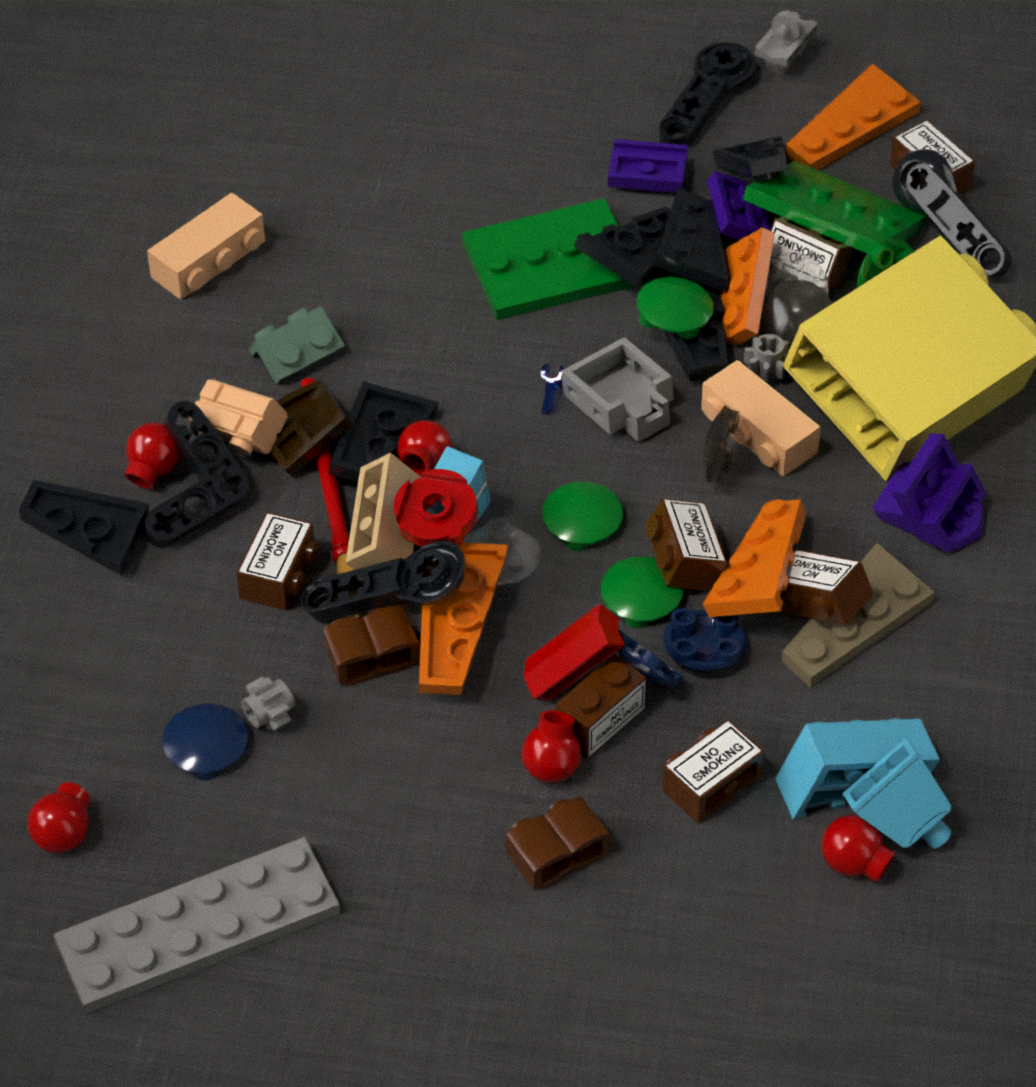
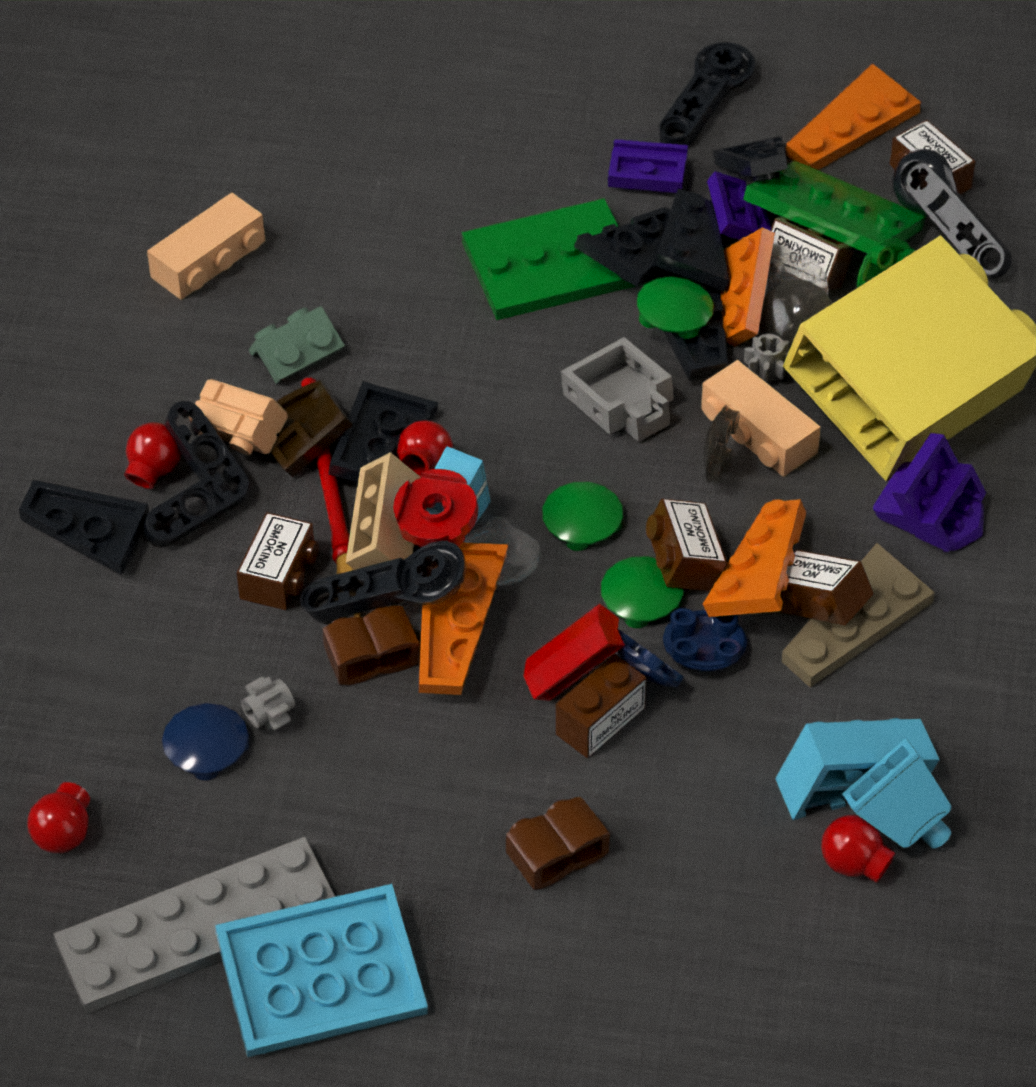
red piece [521,710,581,783] -> none
clear blue hand [541,363,565,415] -> none
brick [663,719,764,824] -> none
light grey hips [755,10,818,75] -> none
none -> medium azure plate [215,884,428,1057]

